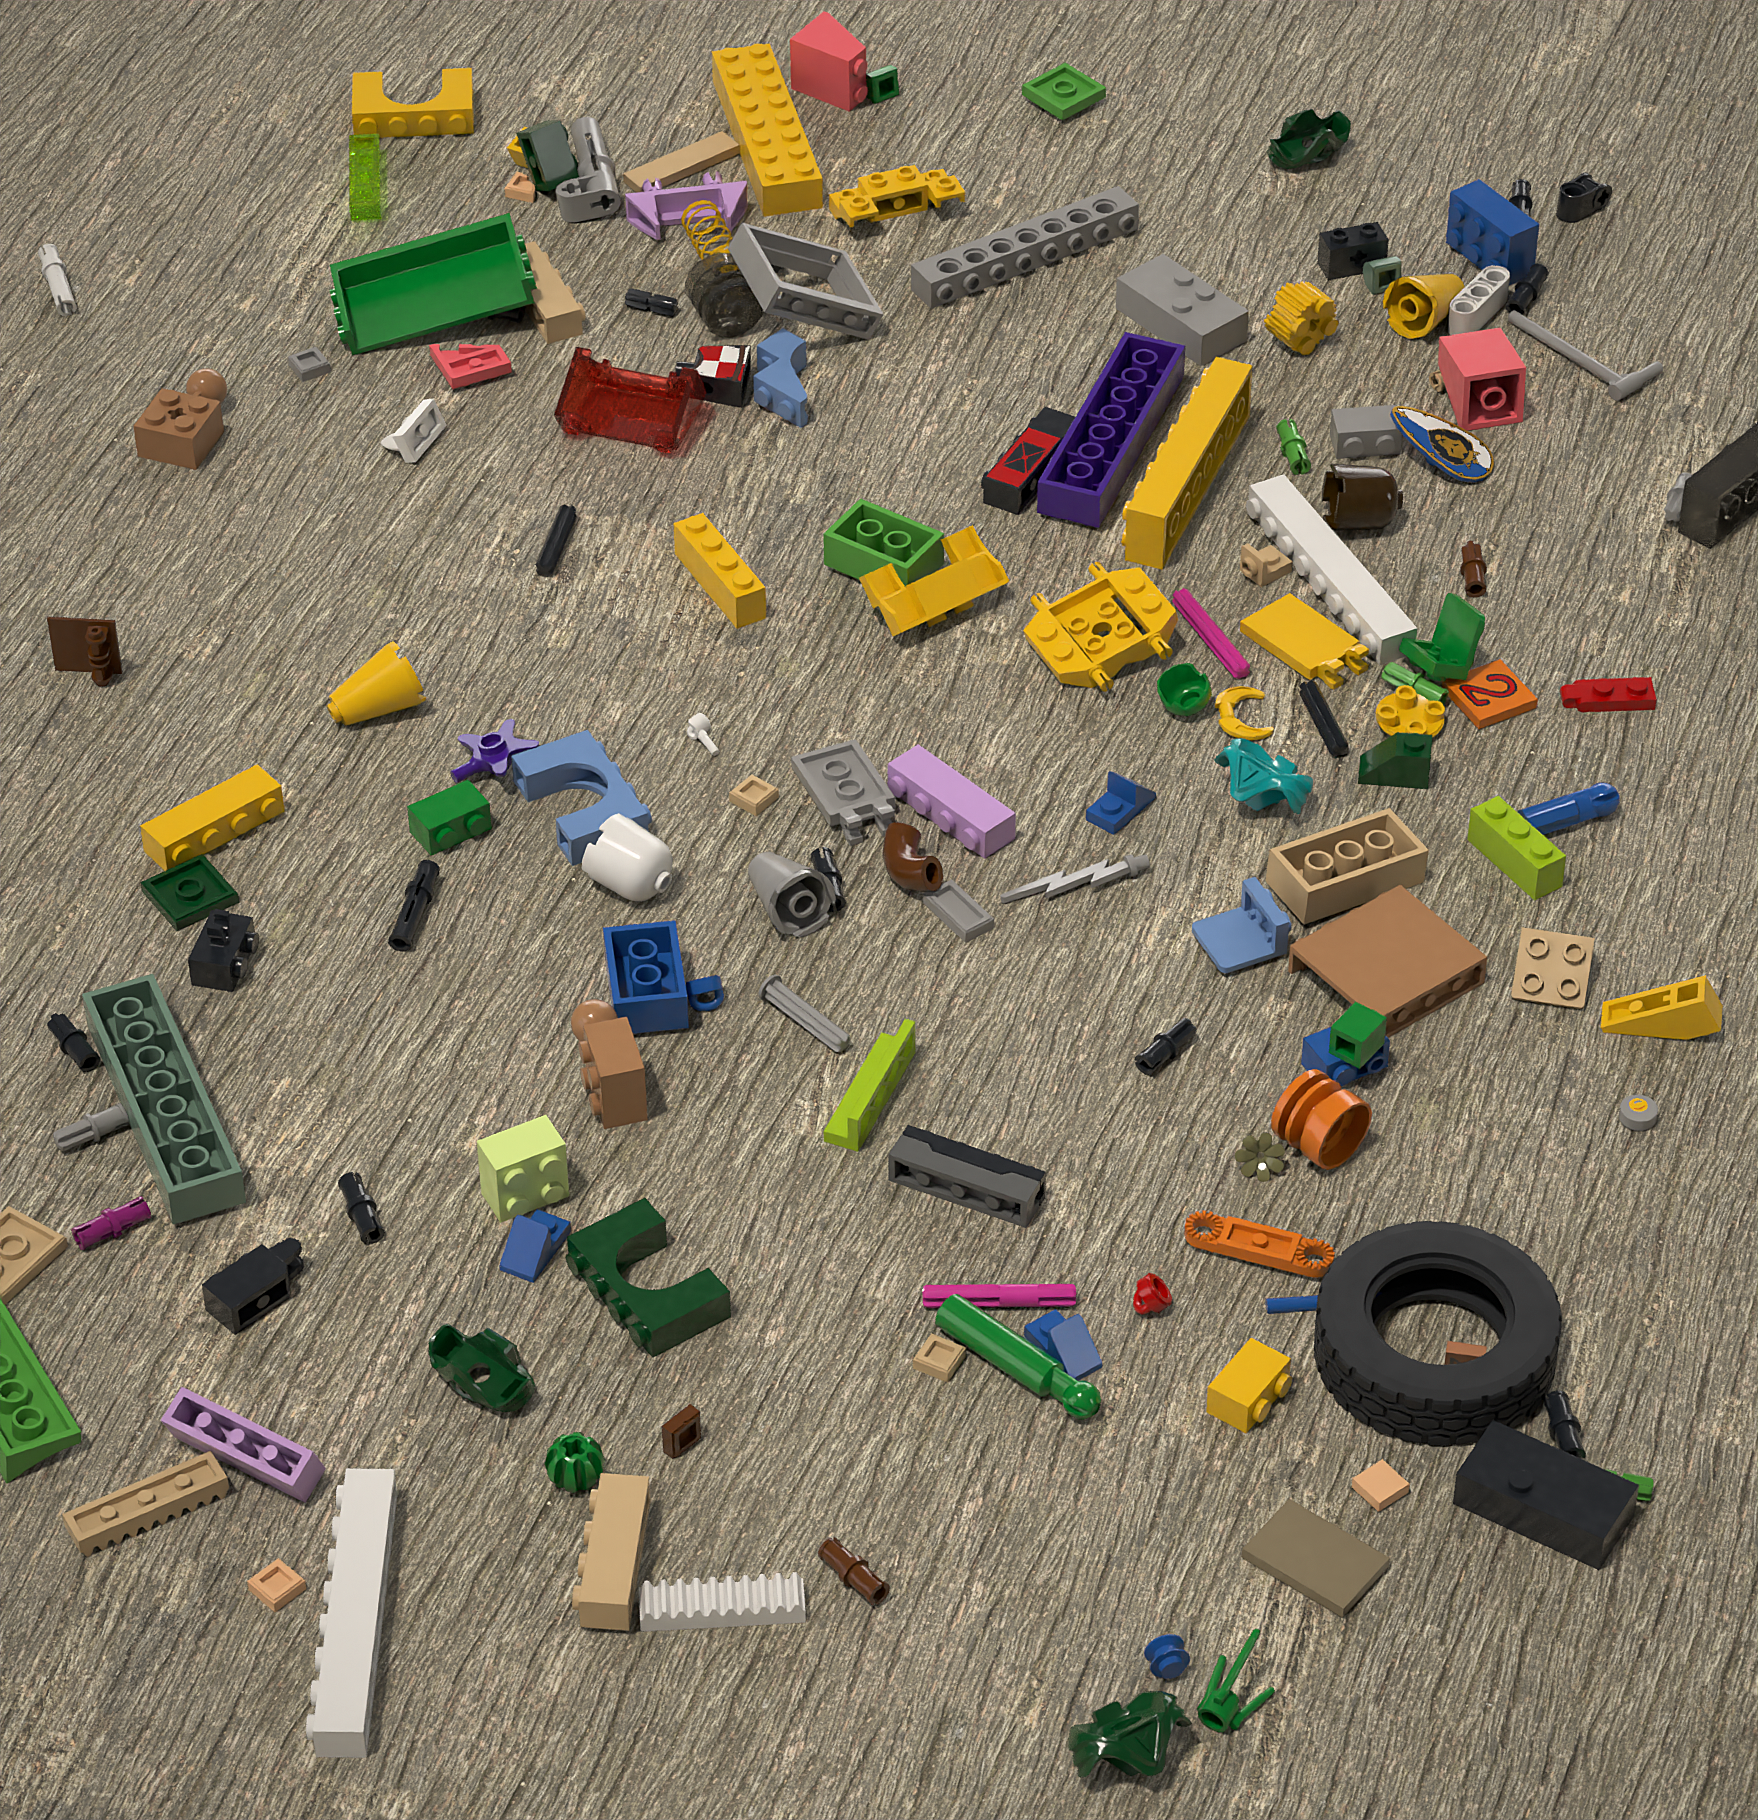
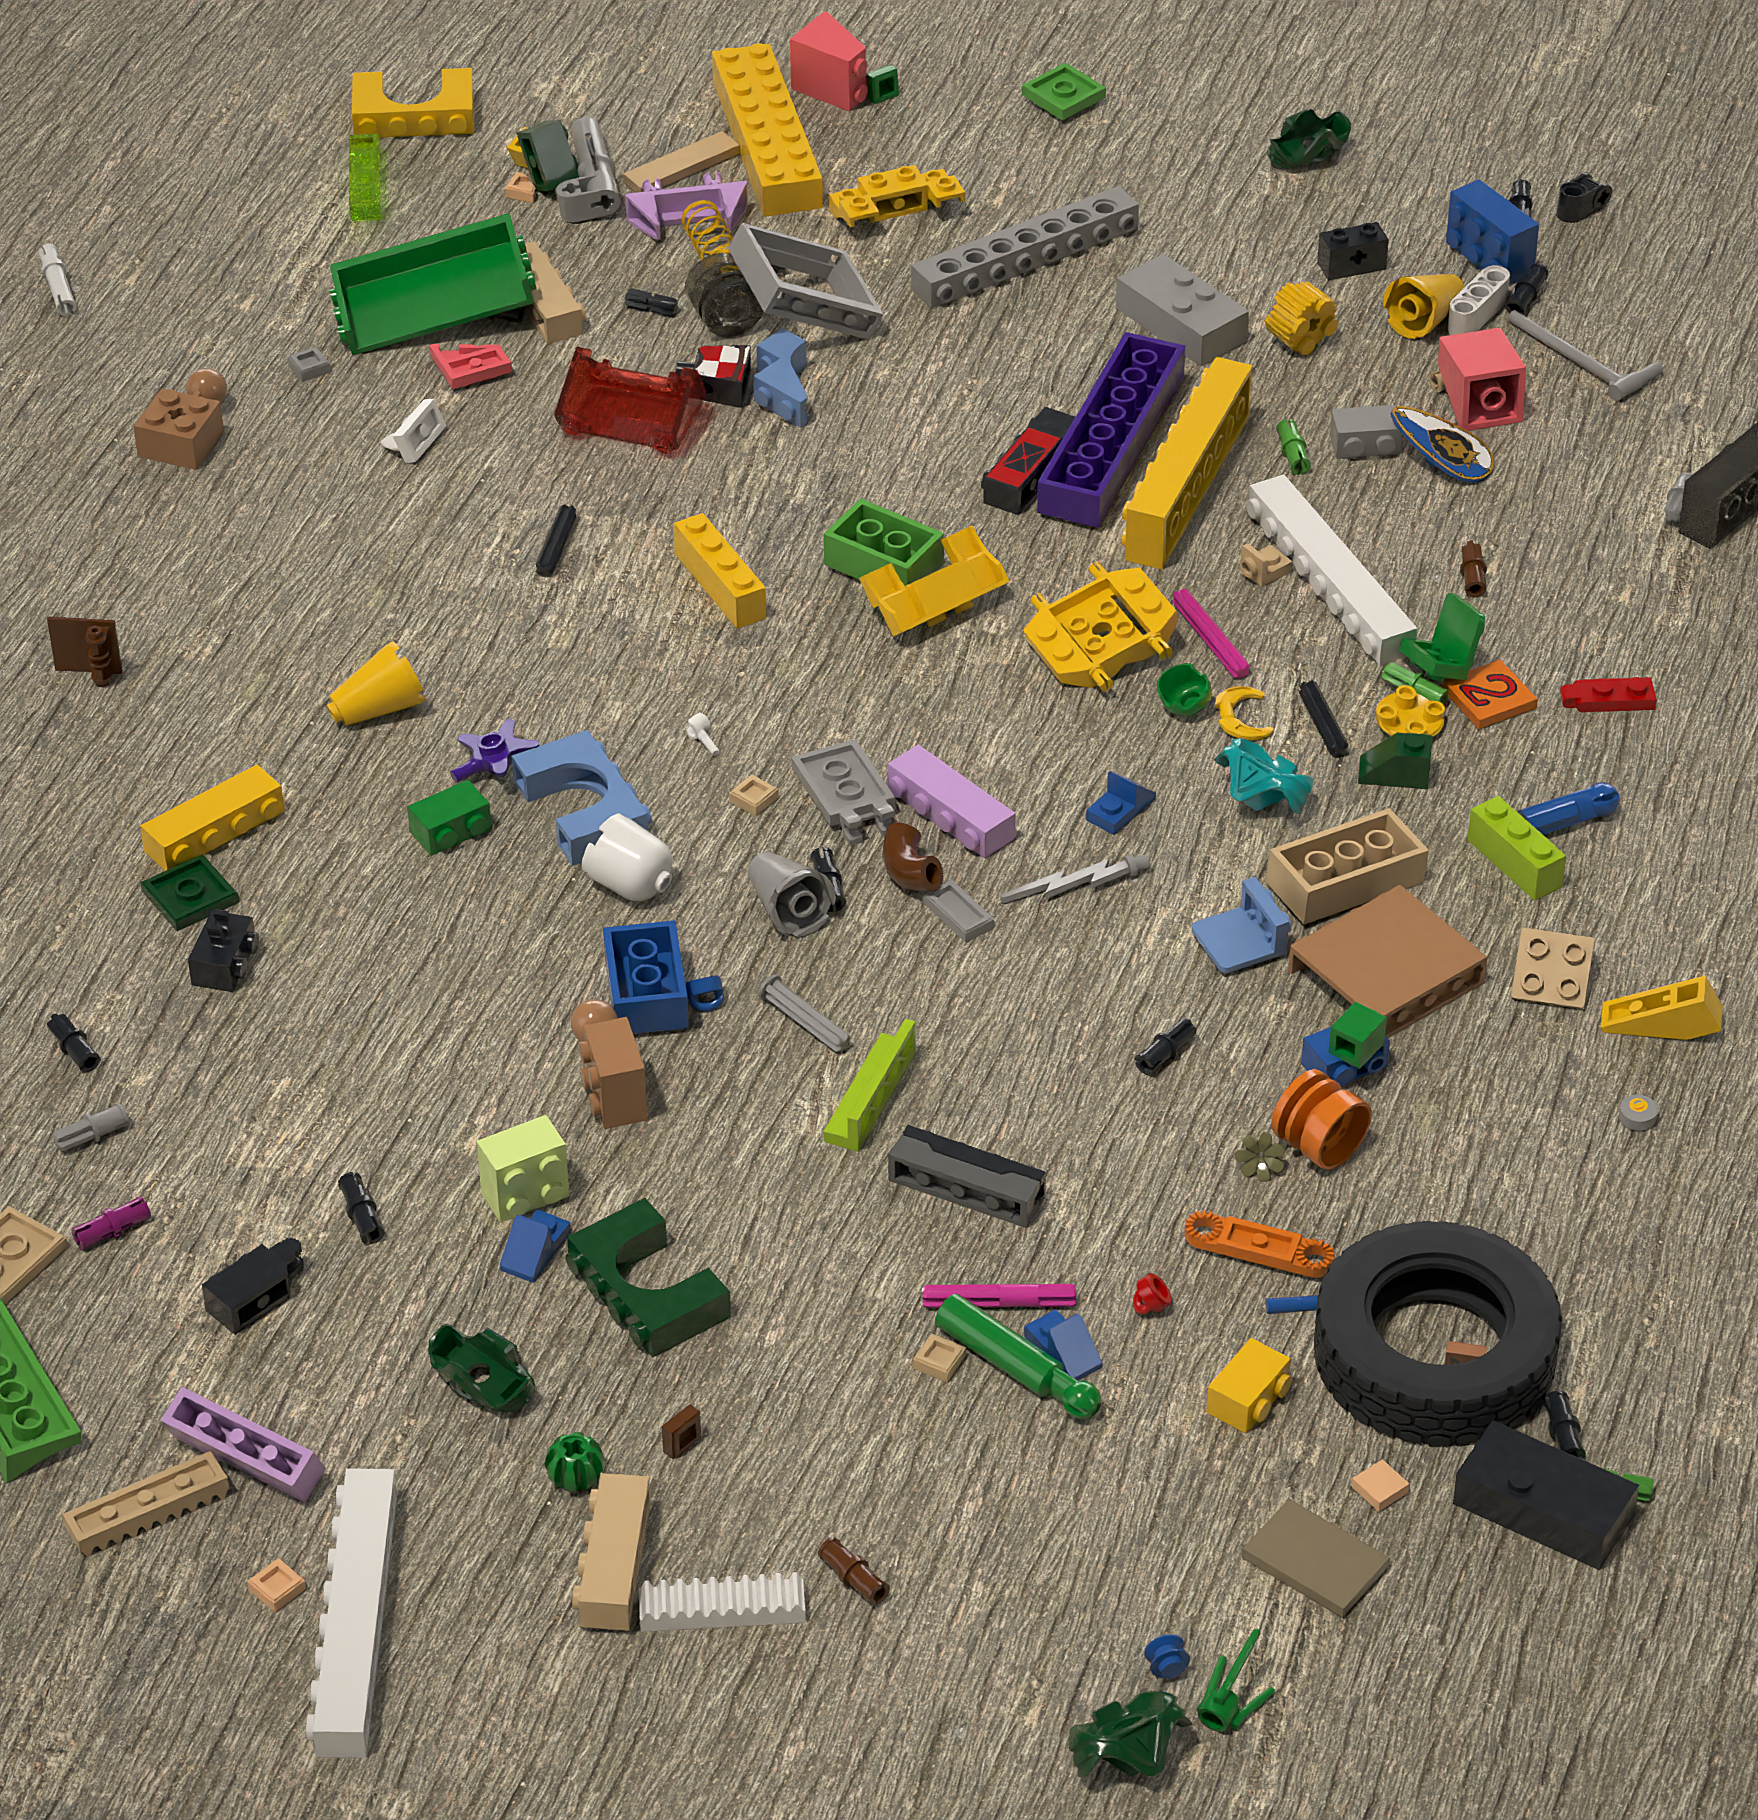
sand green brick [82,974,246,1225] -> none
black pin [388,860,440,952] -> none
yellow tile [1240,593,1369,690] -> none
dark brown cylinder [1322,464,1403,530] -> none
sand green brick [1363,256,1401,295] -> none

